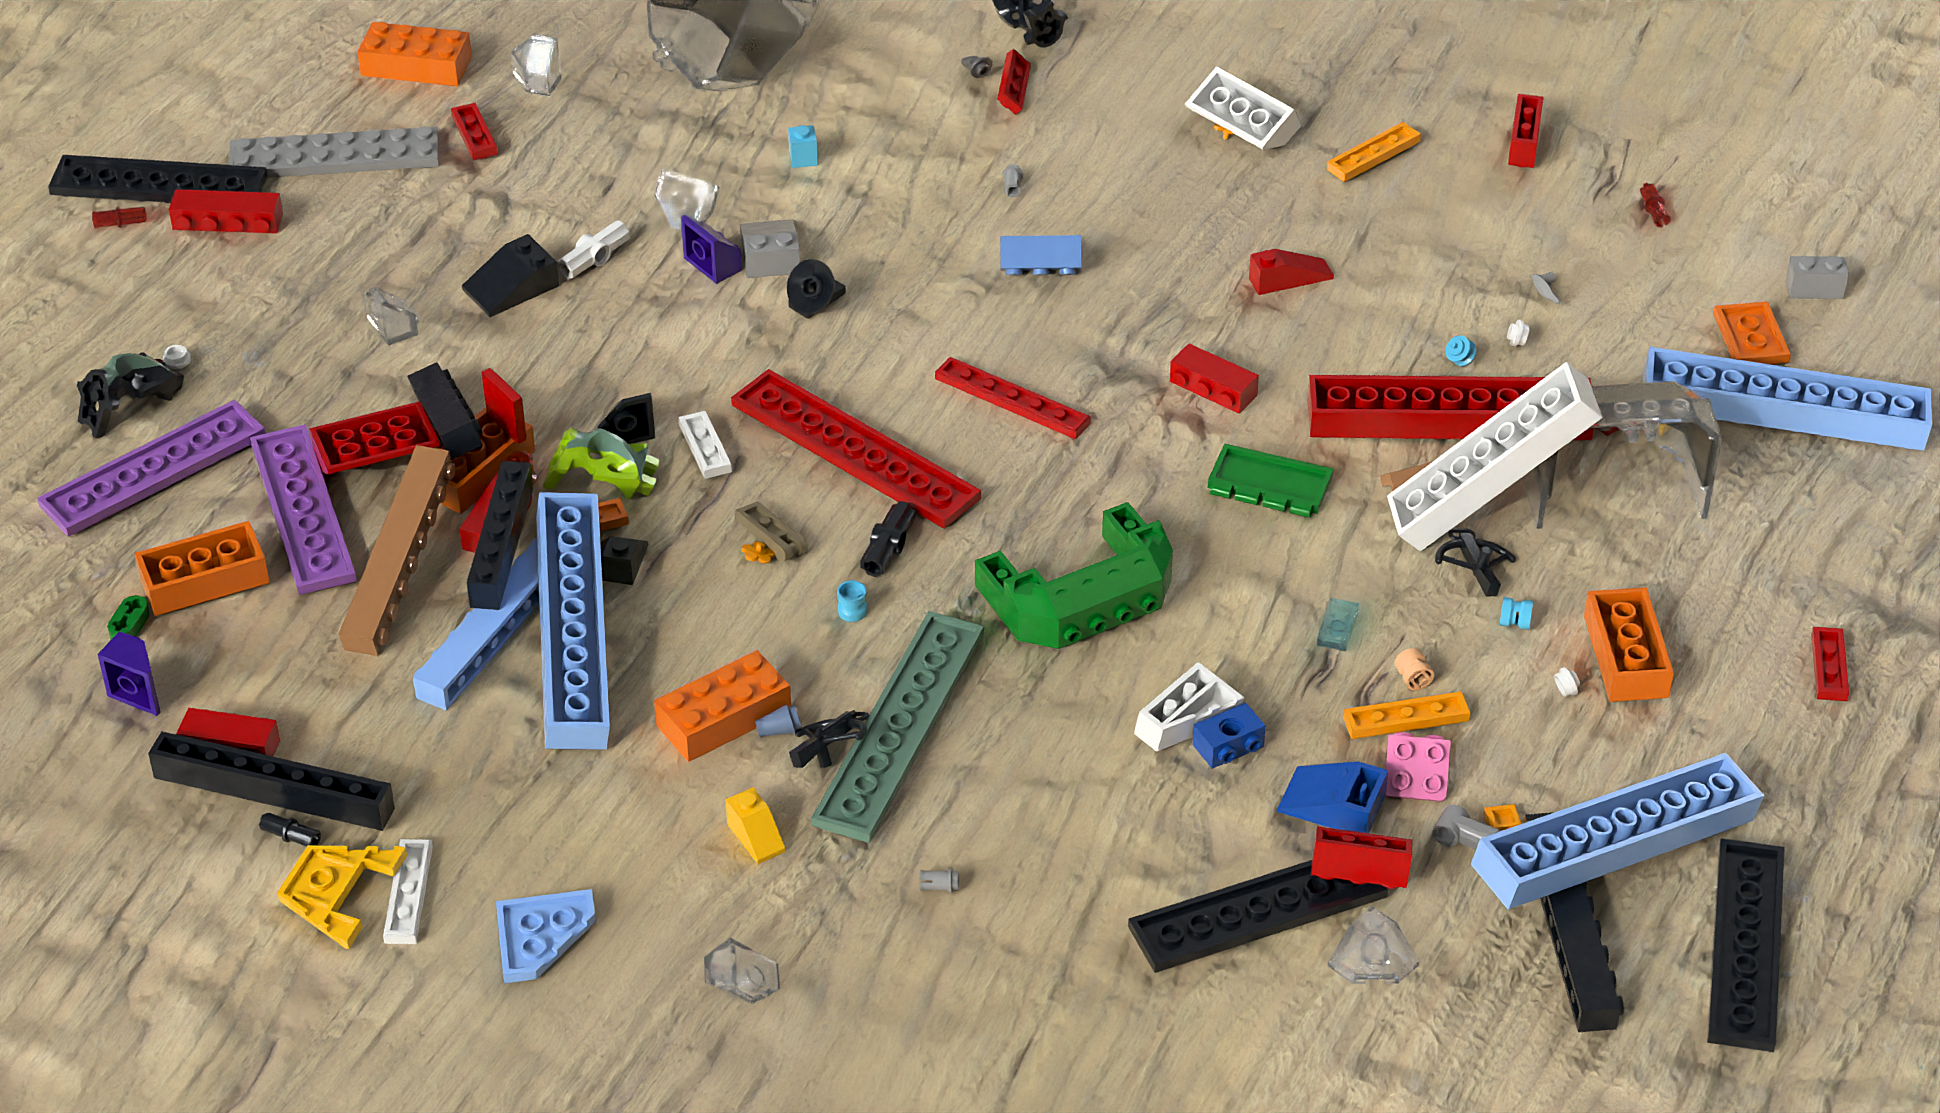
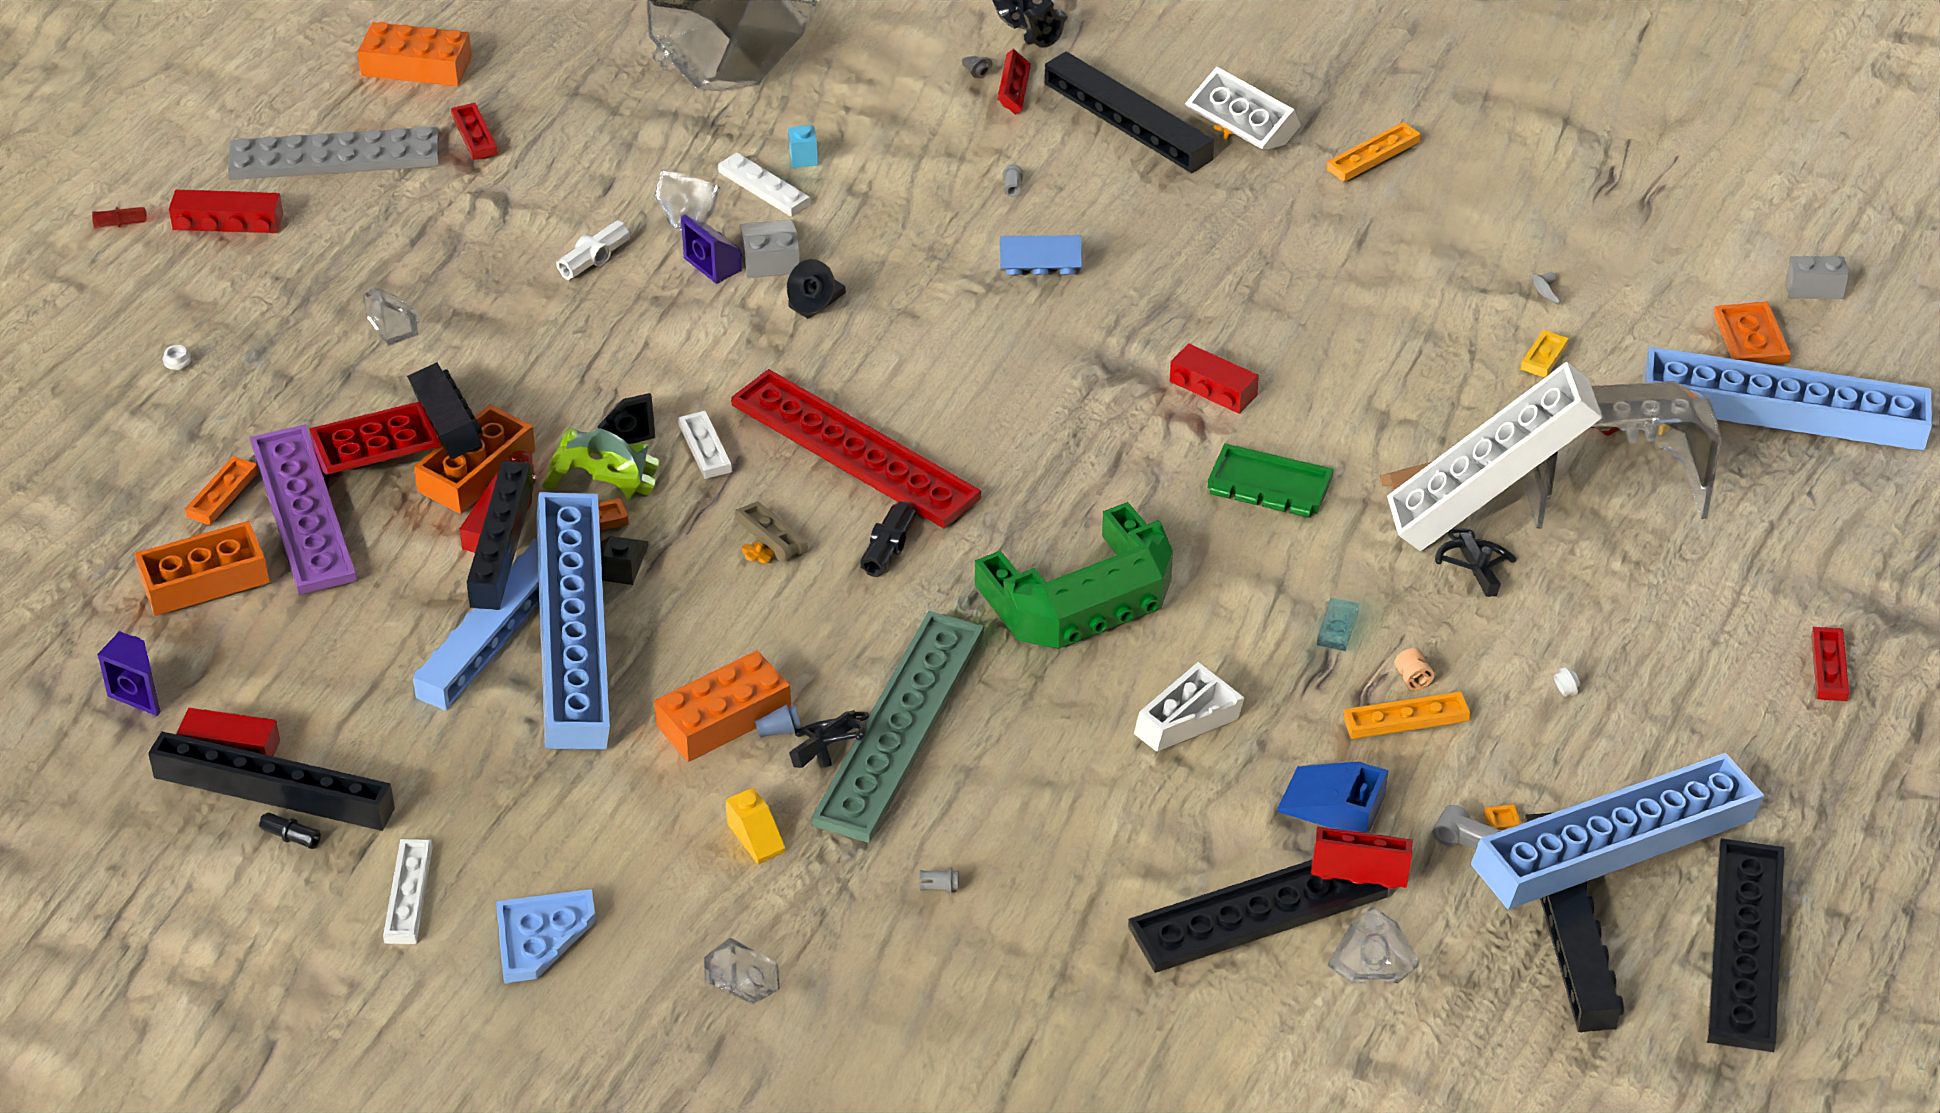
medium lavender plate [37,400,265,537] -> none
black plate [48,155,268,203] -> none
black hips [77,352,184,438] -> none
green beam [107,595,150,640] -> none
yellow wing [277,845,407,949] -> none
medium nougat brick [339,445,455,656] -> none
black slope [462,234,559,317] -> none
red tile [481,368,527,444] -> none
clear slope [511,34,561,97] -> none
medium azure wheel [837,580,867,622] -> none
red tile [935,357,1091,439] -> none
blue brick [1193,703,1266,769] -> none
red slope [1249,249,1334,295] -> none
red brick [1307,375,1595,441] -> none
bright pink bracket [1386,732,1451,802] -> none
medium azure wheel [1445,335,1476,366] -> none
medium azure wheel [1499,597,1533,630] -> none
white plate [1507,319,1529,347] -> none
red brick [1508,94,1544,168] -> none
orange brick [1584,587,1674,702] -> none
clear red axle [1640,182,1671,227] -> none
none -> orange plate [185,456,258,526]
none -> white plate [718,152,810,217]
none -> black brick [1045,51,1214,173]
none -> yellow plate [1521,329,1569,378]

